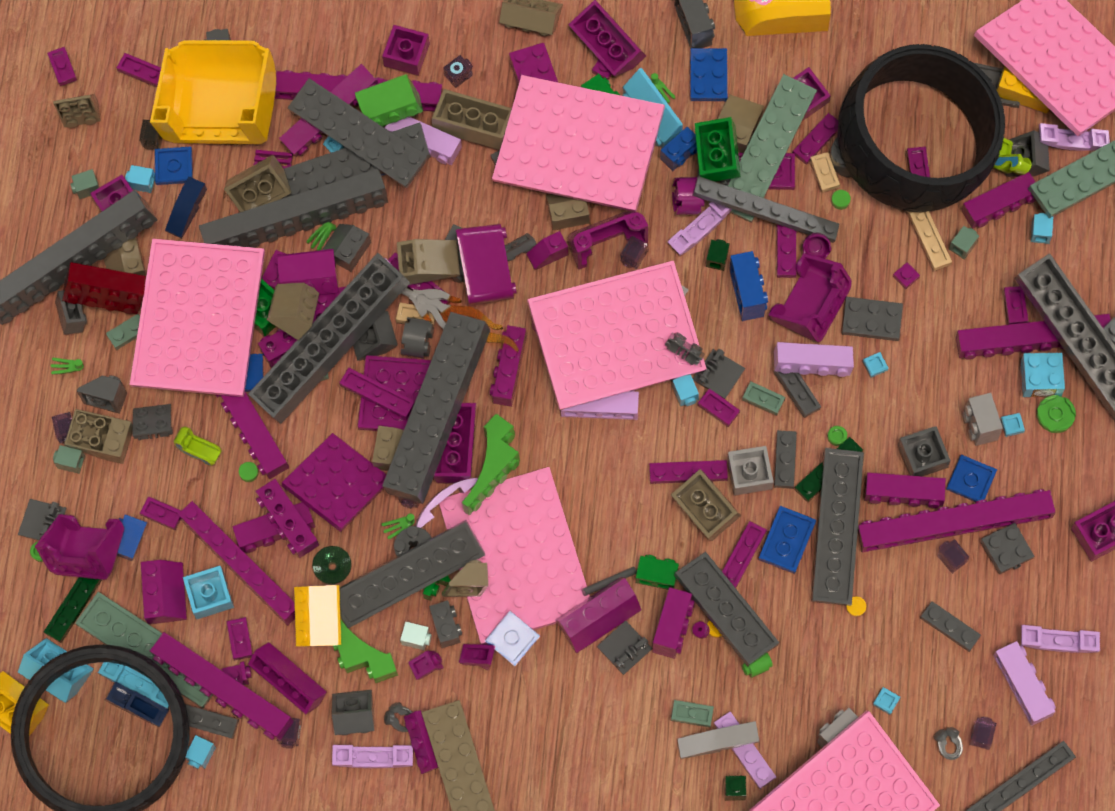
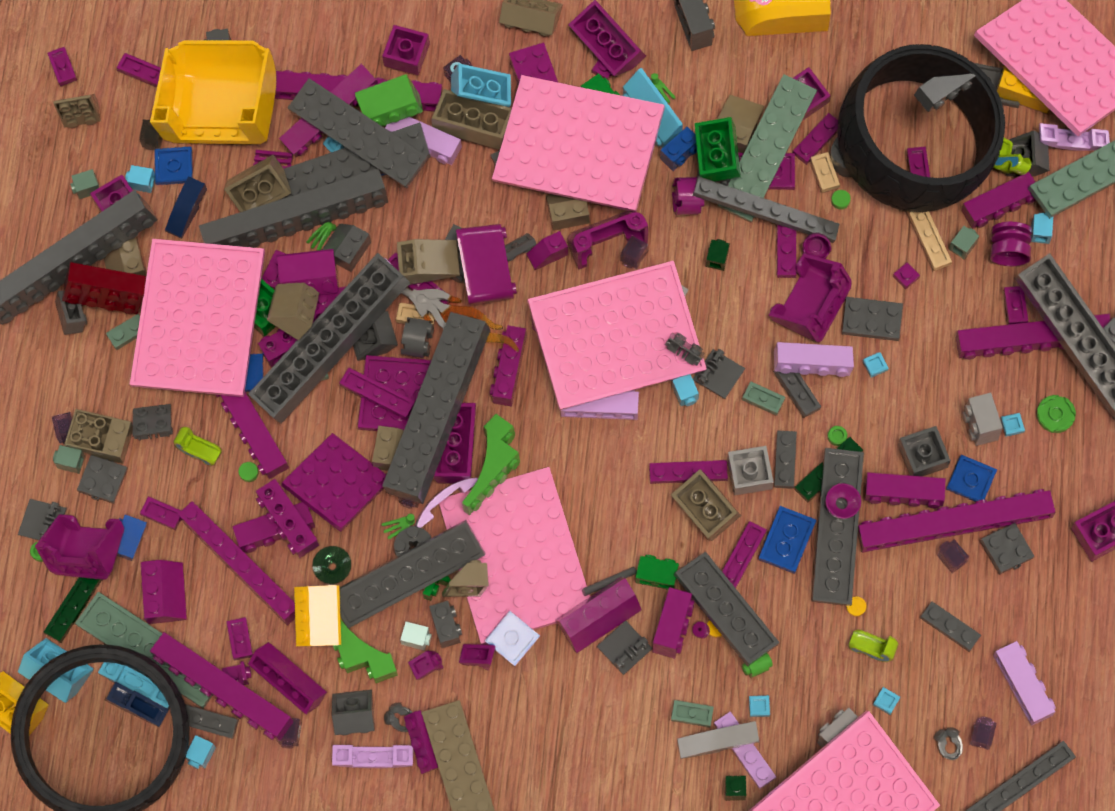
bright green piece [51,357,84,374] -> none
dark grey slope [77,375,127,414] -> none
medium azure brick [183,565,234,619] -> none
lavender slope [668,202,732,256] -> none
blue plate [690,48,728,101] -> none
magenta plate [698,388,740,427] -> none
blue brick [729,251,768,321] -> none
medium azure brick [1021,353,1065,397] -> none
lavender slope [1021,625,1100,653] -> none
none -> dark grey plate [77,455,128,504]
none -> medium azure slope [451,64,511,107]
none -> medium azure tile [749,695,770,717]
none -> magenta piece [825,483,861,519]
none -> lime animal [849,630,899,662]
none -> dark grey slope [914,74,975,112]
none -> magenta wheel [990,221,1032,267]

